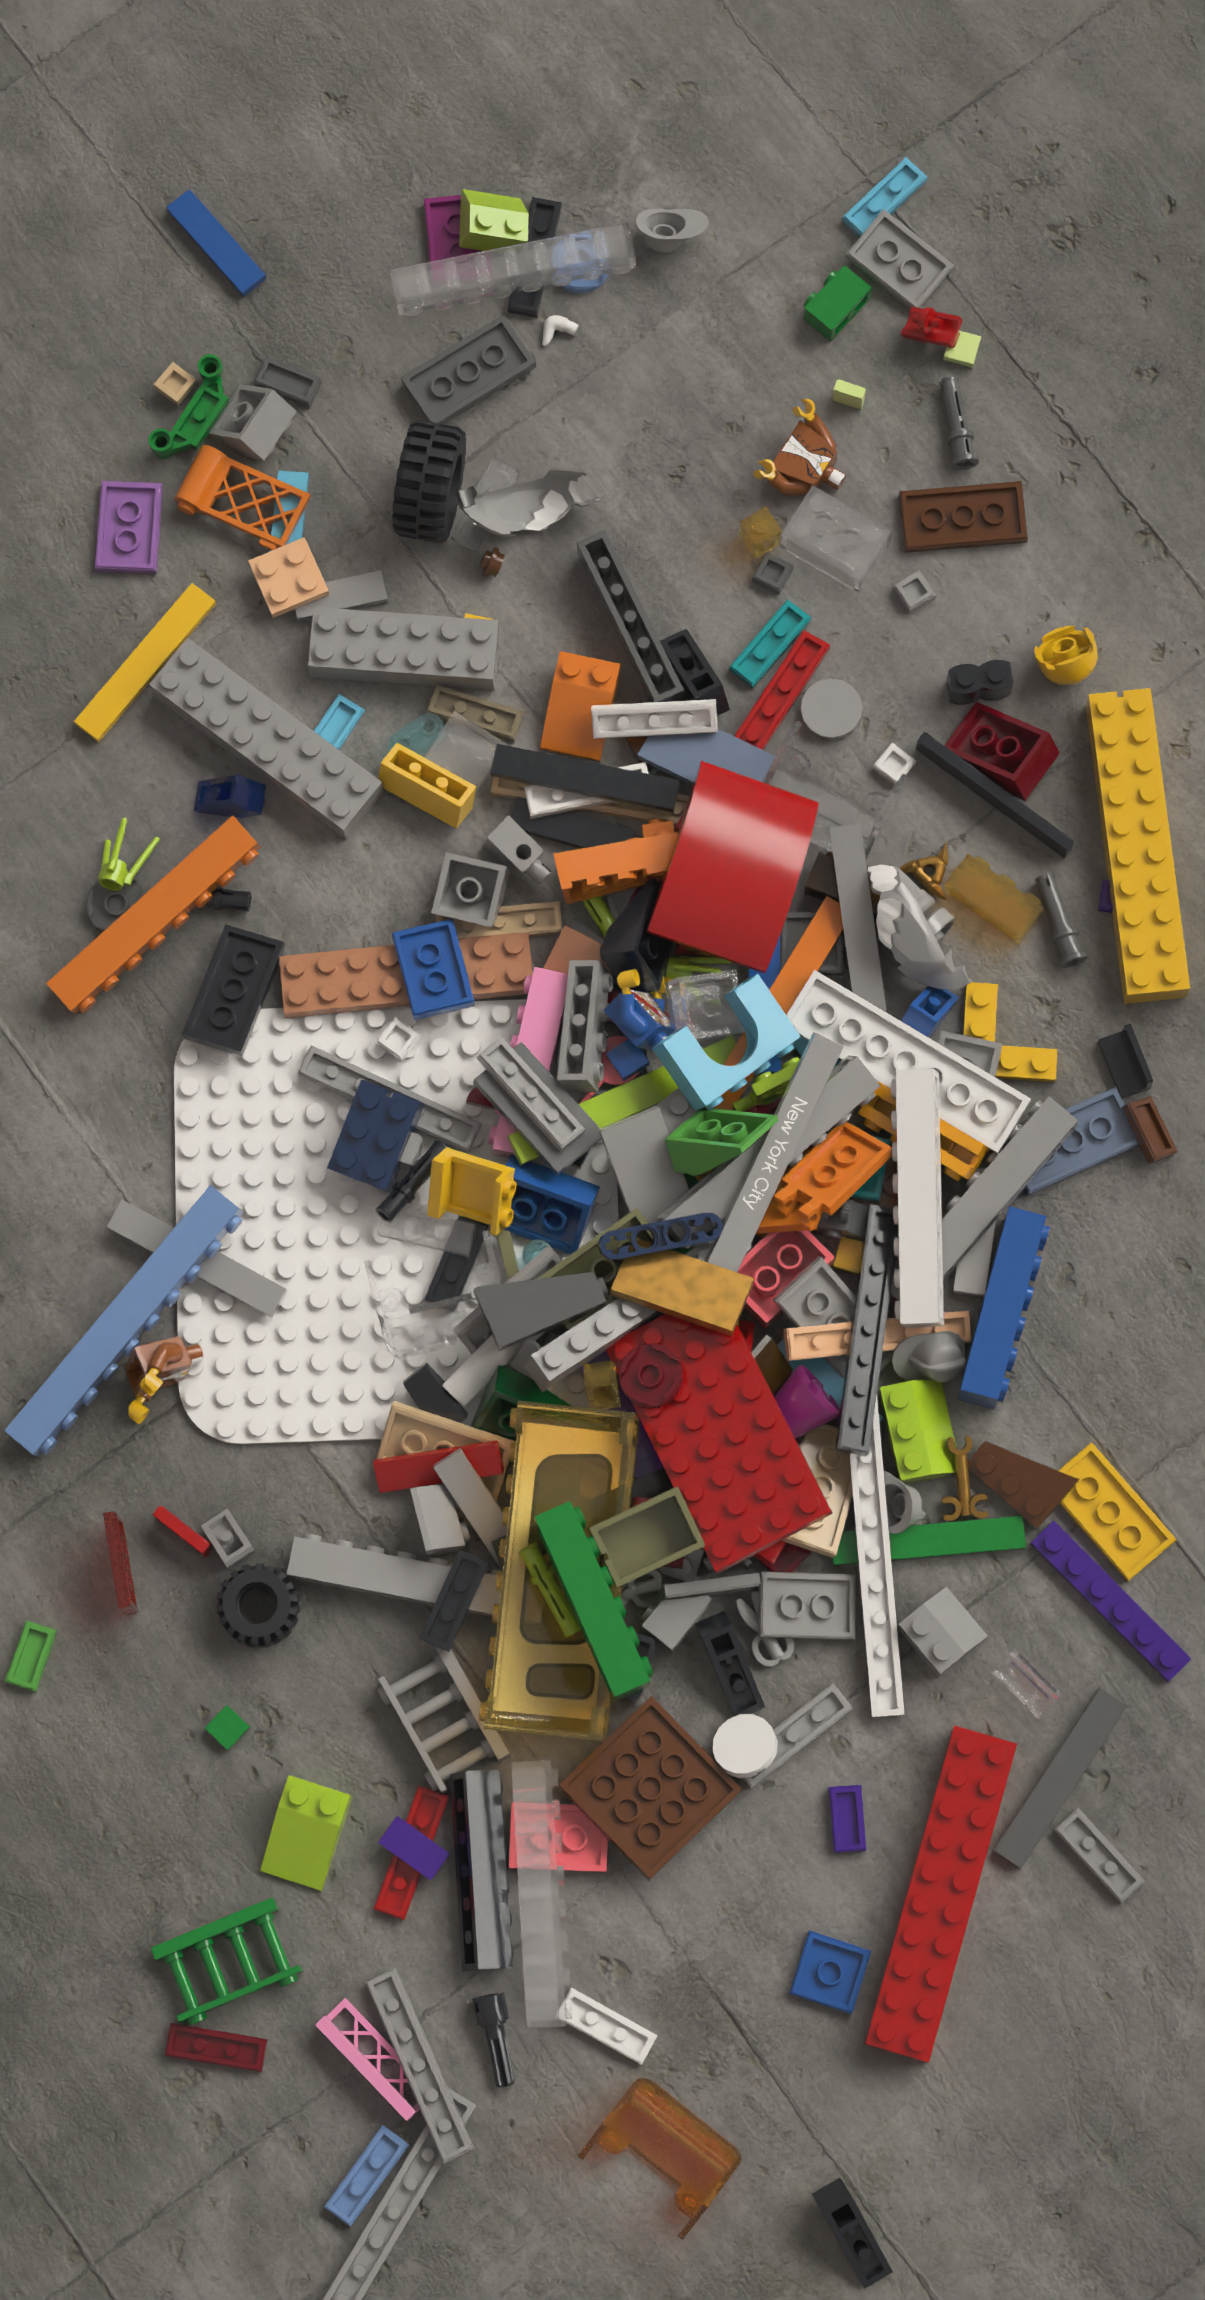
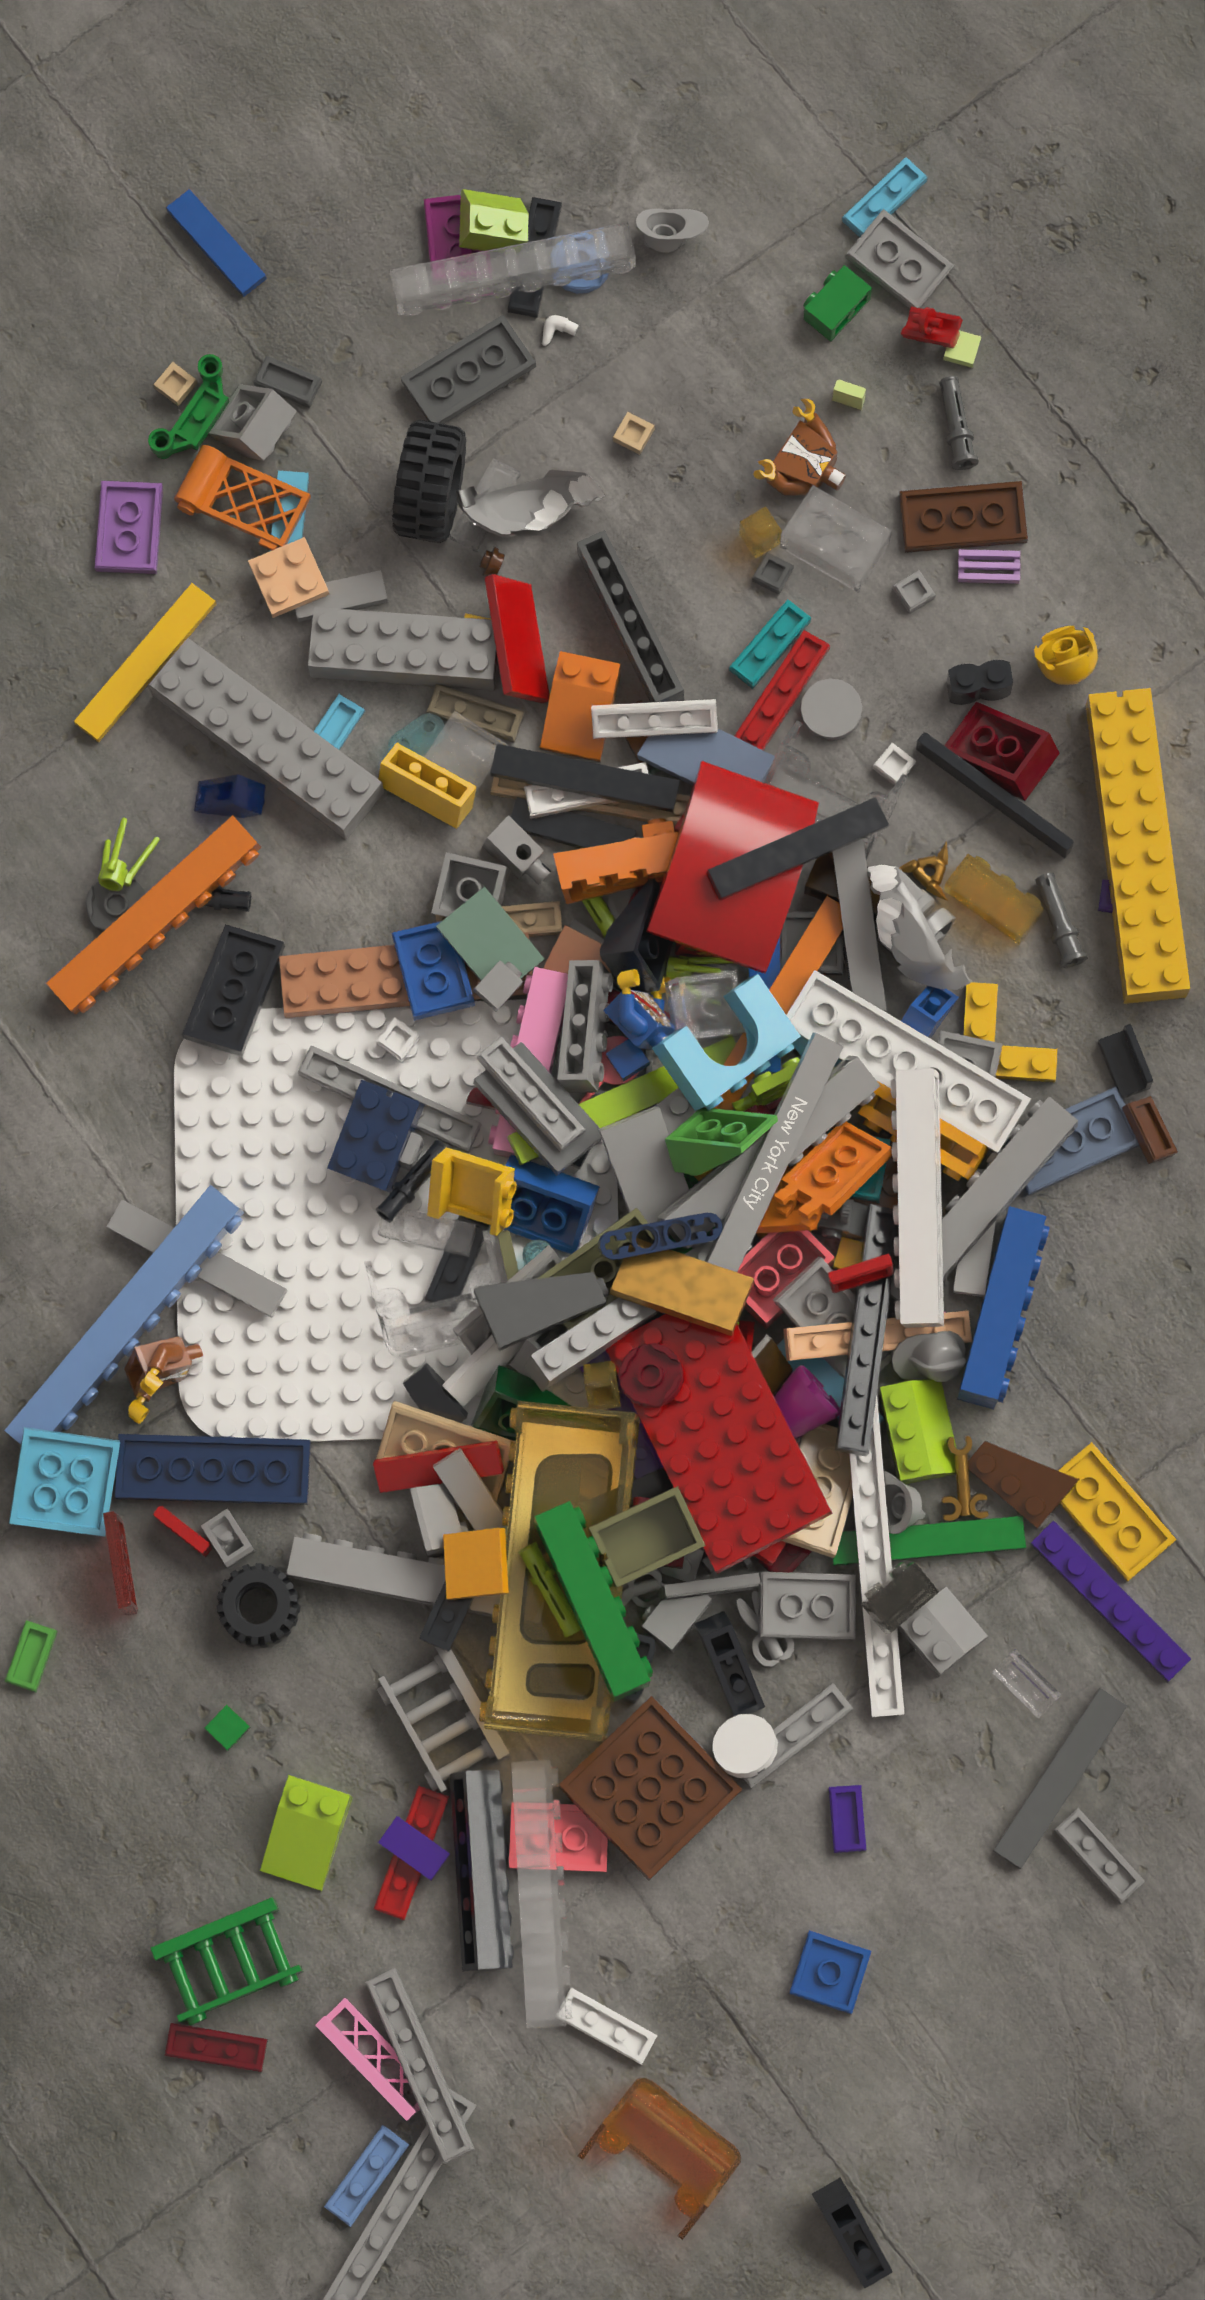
black piece [472,1992,514,2088] -> none
black slope [660,629,730,716] -> none
red brick [864,1725,1017,2063] -> none
none -> medium azure plate [9,1427,120,1537]
none -> dark blue plate [115,1434,311,1505]
none -> sand green tile [436,886,545,981]
none -> light orange tile [443,1527,509,1600]
none -> light grey brick [473,961,523,1012]
none -> red tile [485,574,550,704]
none -> tan plate [613,412,655,455]
none -> black tile [706,797,889,900]
none -> red tile [828,1254,894,1294]
none -> clear smoke brick [861,1561,939,1634]
none -> lavender tile [958,549,1020,584]

